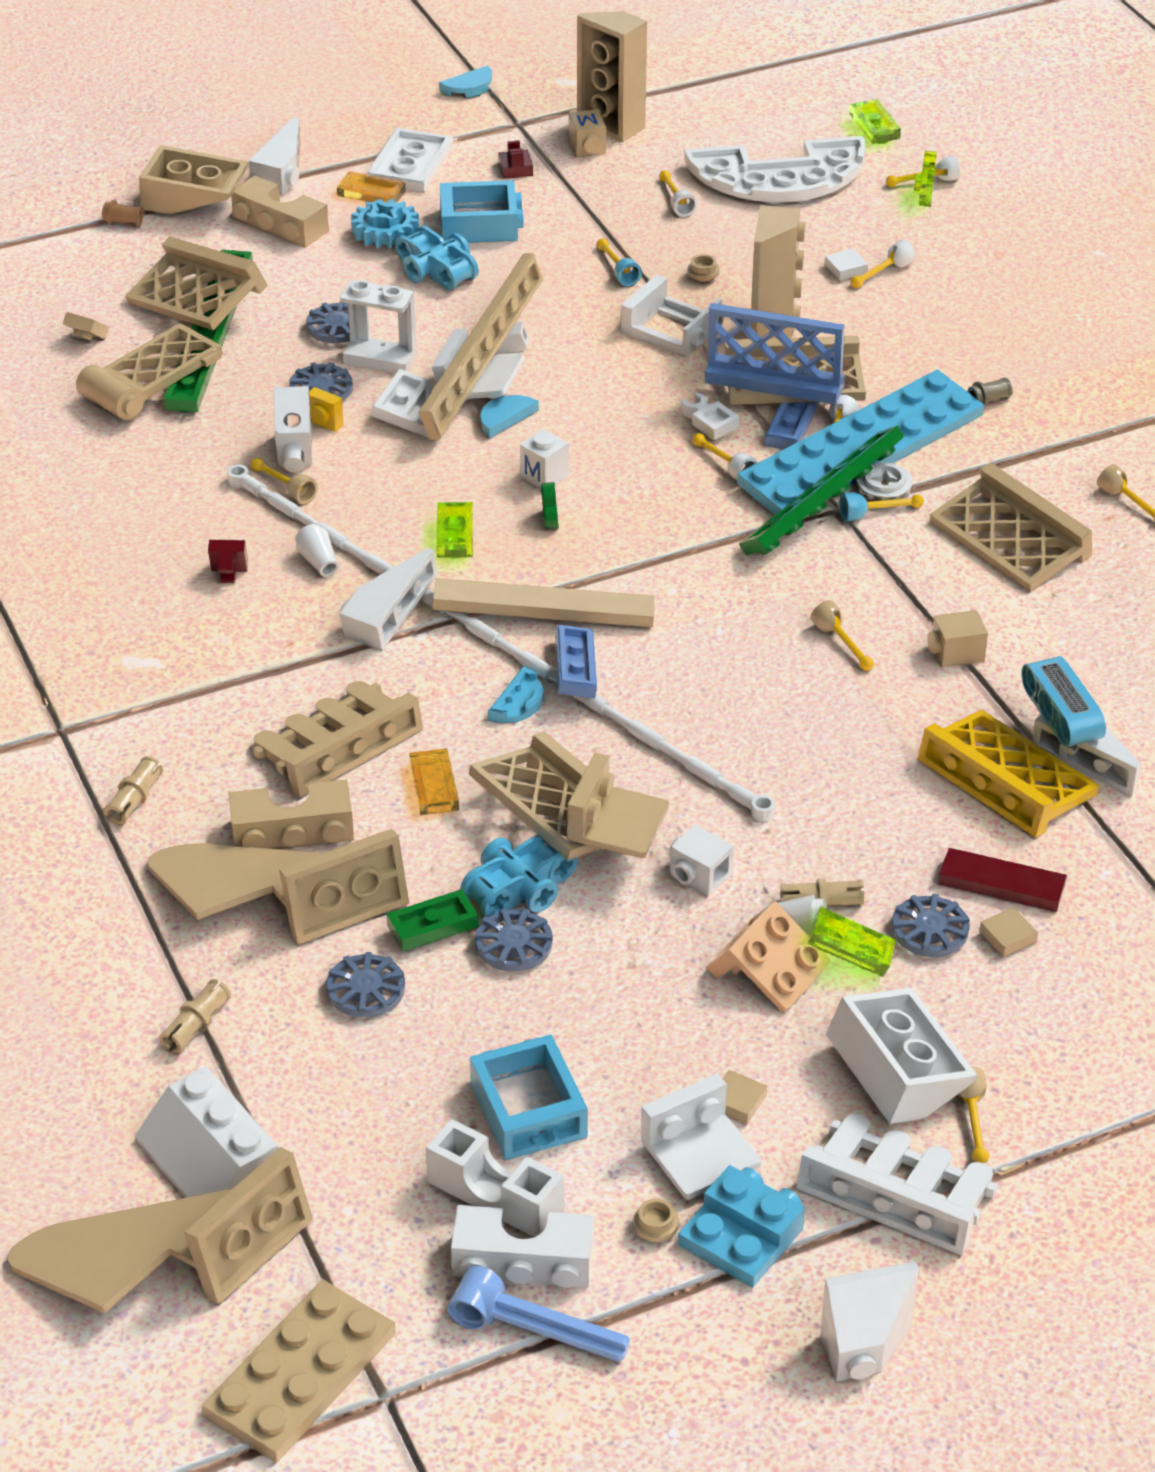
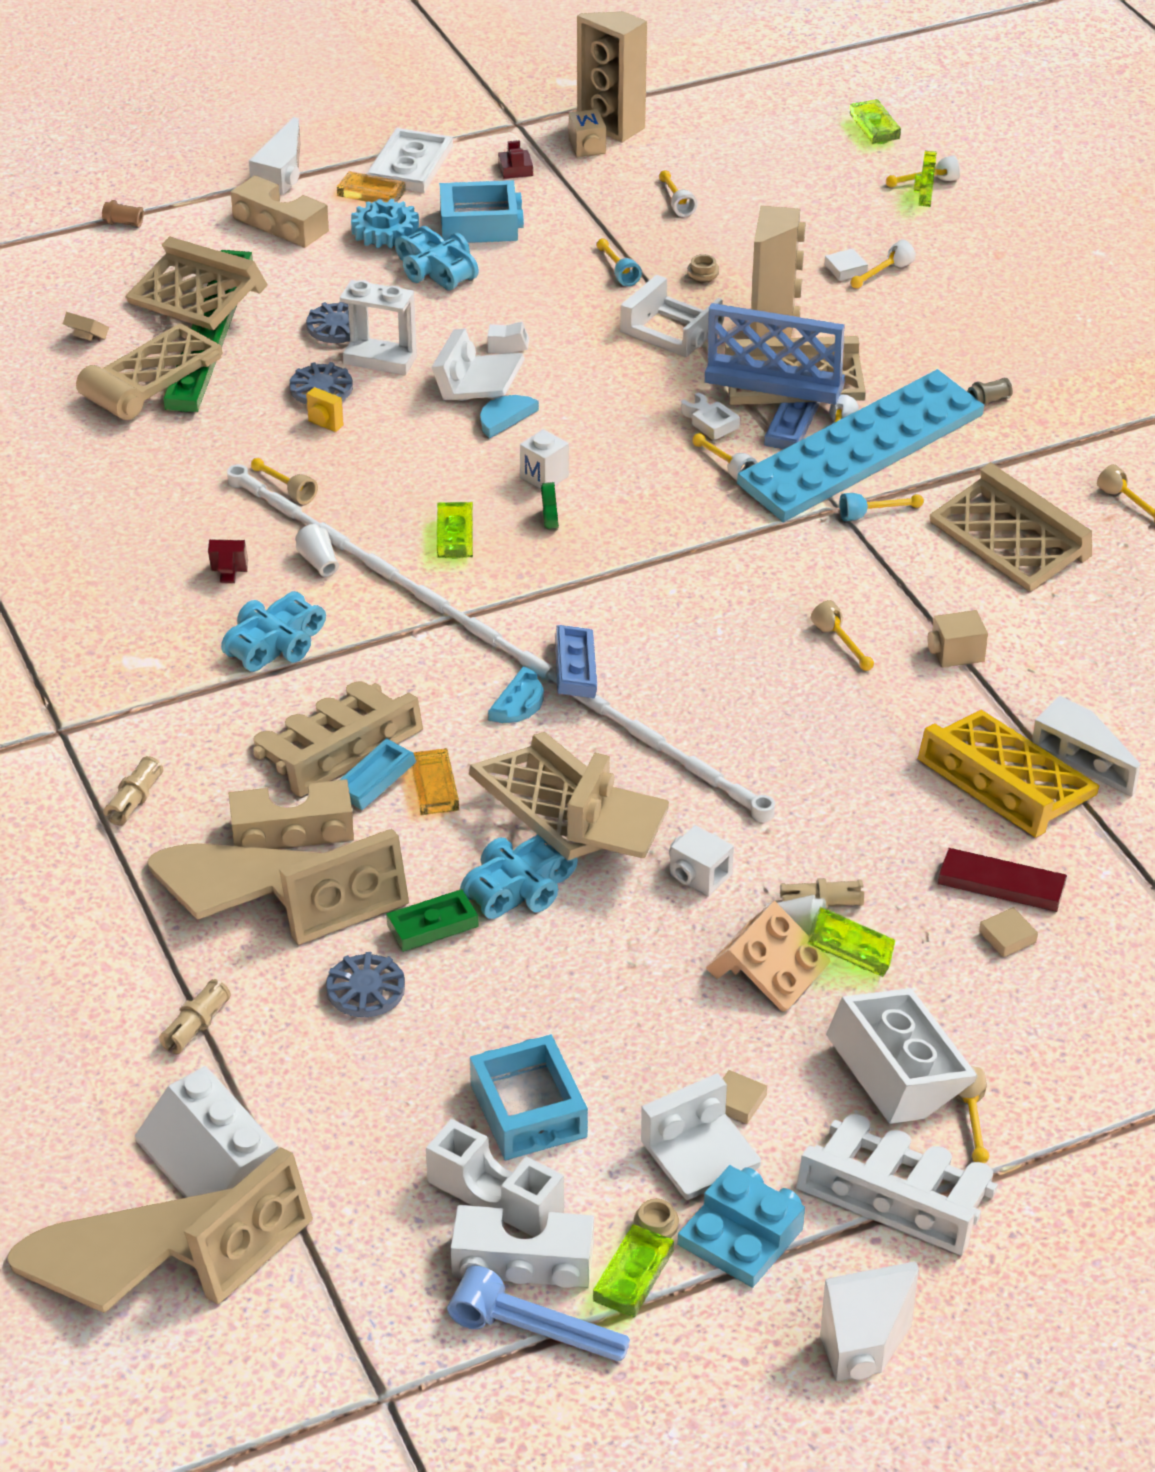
tan slope [139,145,249,215] -> none
tan plate [202,1279,396,1463] -> none
white torso [274,386,313,472] -> none
white slope [339,548,438,651] -> none
white wing [371,369,431,438] -> none
tan tile [419,253,543,440] -> none
tan tile [432,578,655,628] -> none
medium azure tile [439,65,492,98] -> none
sand blue wheel [475,908,553,971] -> none
white plate [684,136,865,205] -> none
green plate [739,426,904,556] -> none
white gear [856,463,913,501] -> none
sand blue wheel [892,894,970,957] -> none
medium azure beam [1021,656,1106,747] -> none
none -> medium azure axle [221,591,326,672]
none -> medium azure tile [340,738,416,810]
none -> clear neon green plate [593,1224,674,1318]

